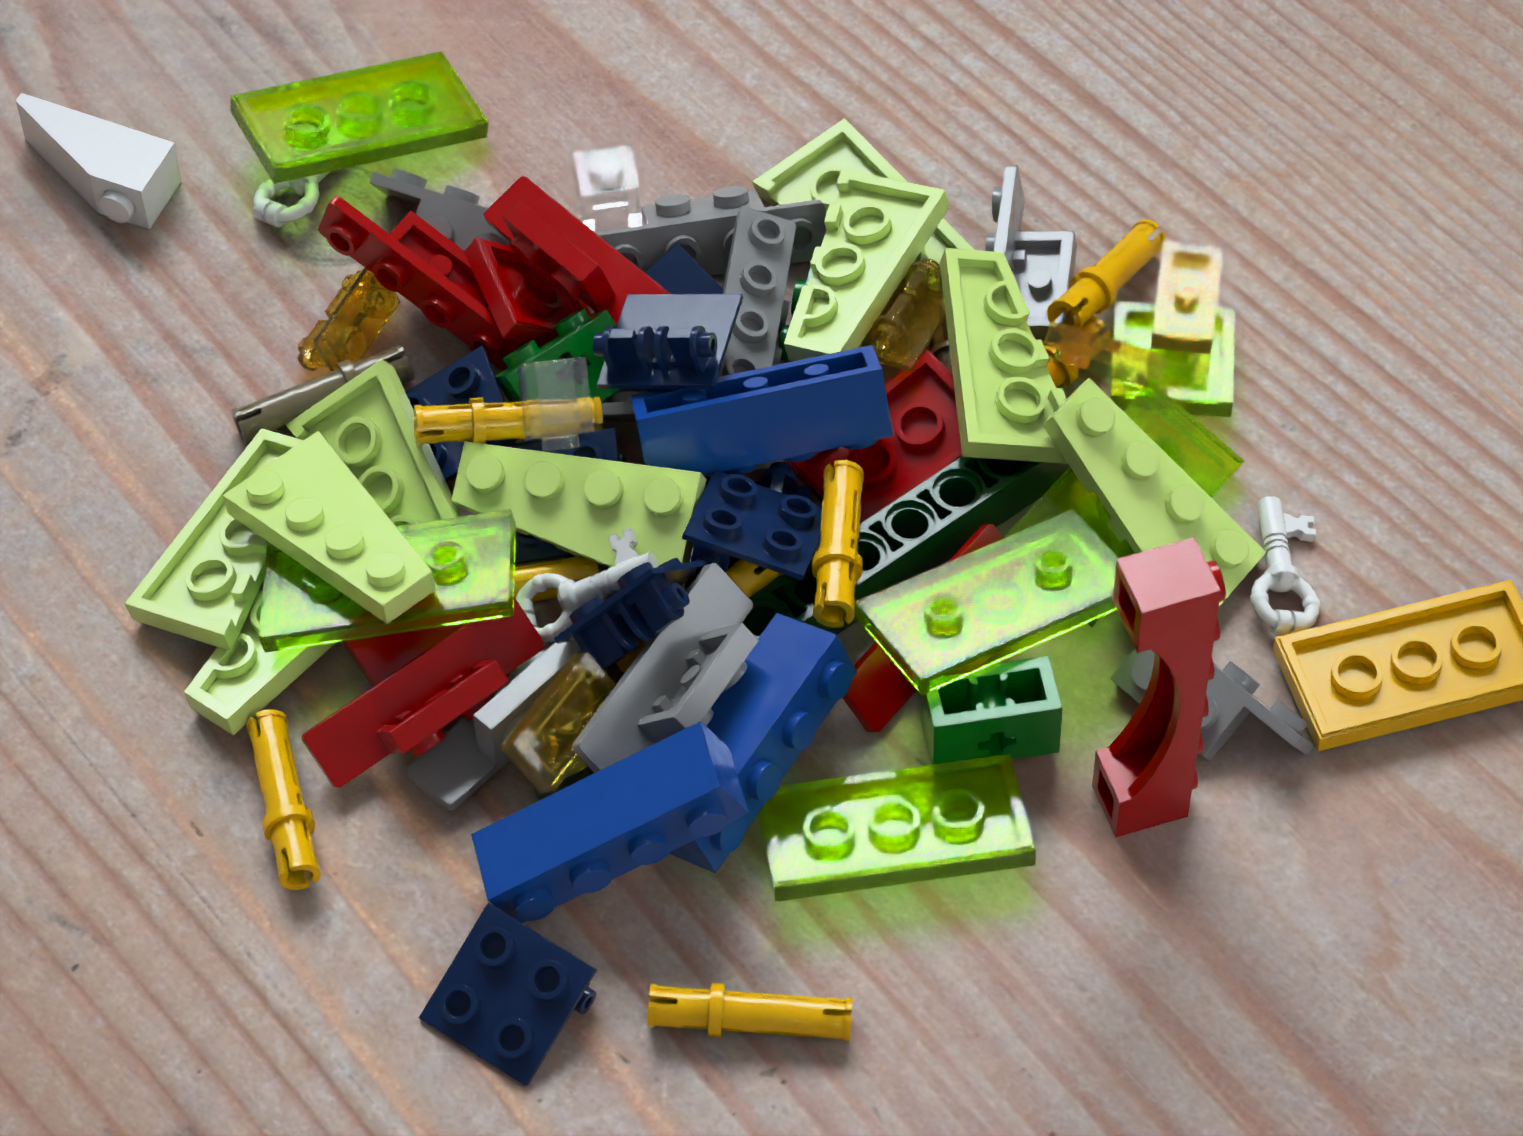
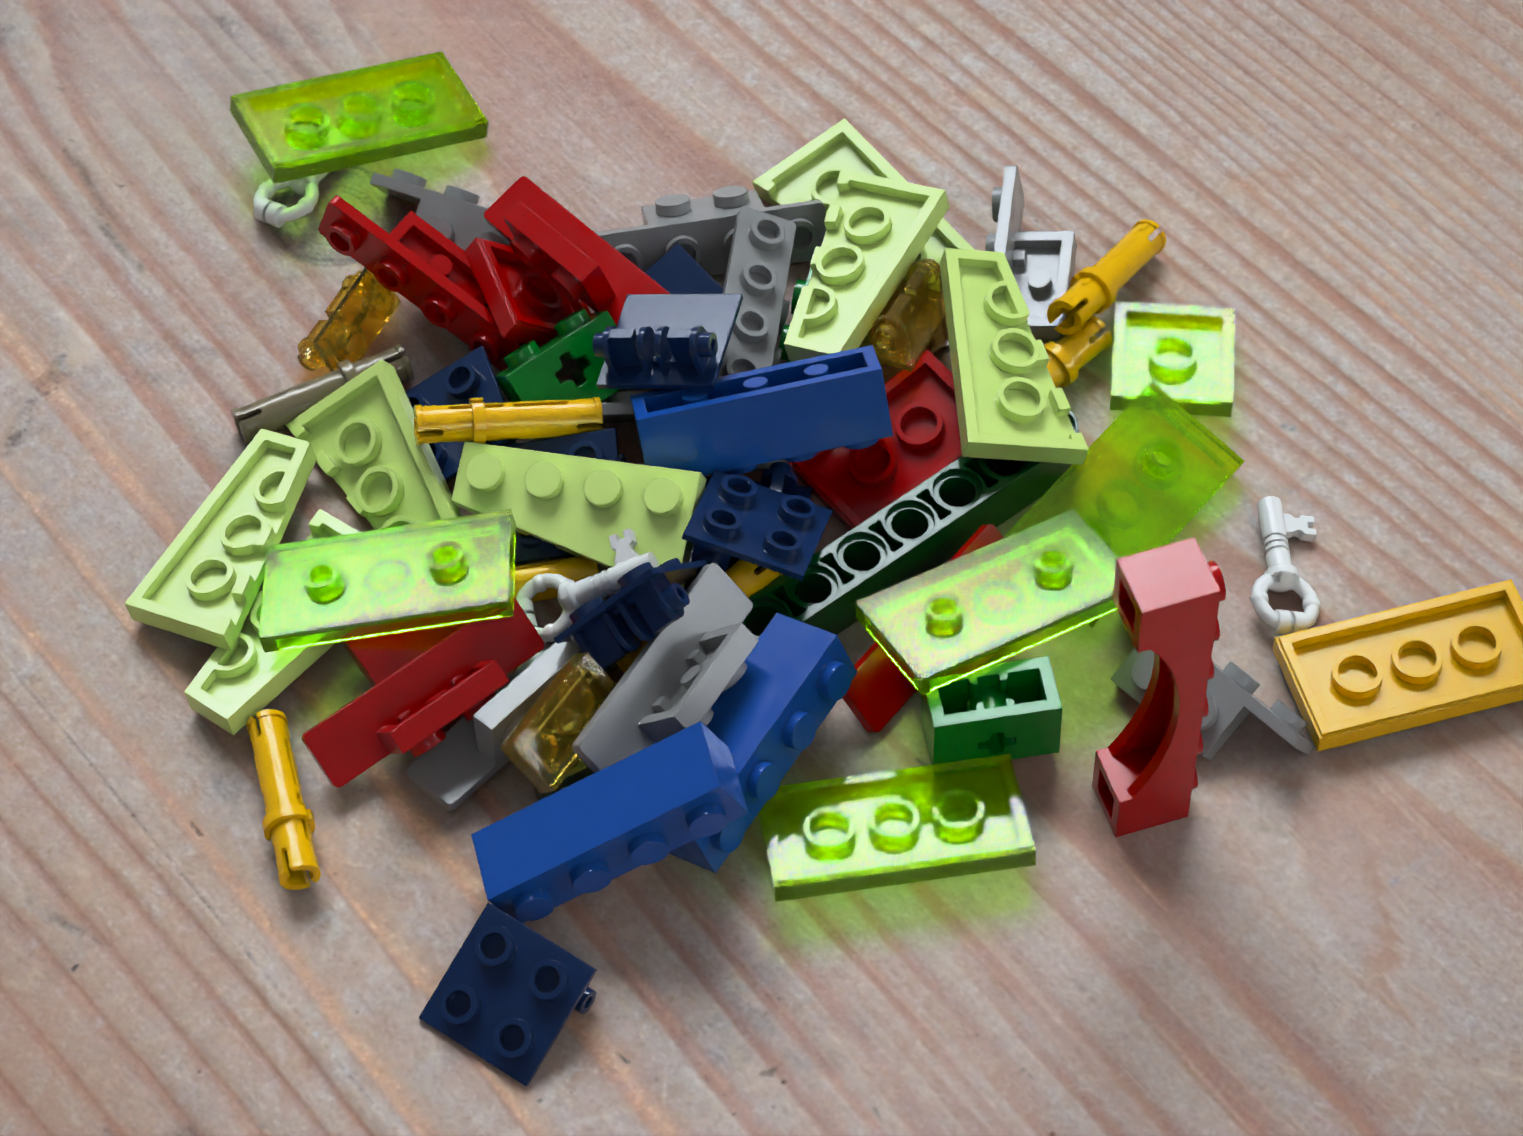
white slope [16,93,182,230] -> none
yellowish green wing [223,431,436,624] -> none
clear brick [517,357,595,452] -> none
clear brick [573,145,642,232] -> none
yellow pin [647,983,853,1042] -> none
yellow pin [812,460,864,628] -> none
yellowish green wing [1043,378,1266,606] -> none
clear yellow plate [1044,320,1170,388] -> none
clear yellow plate [1151,241,1223,355] -> none

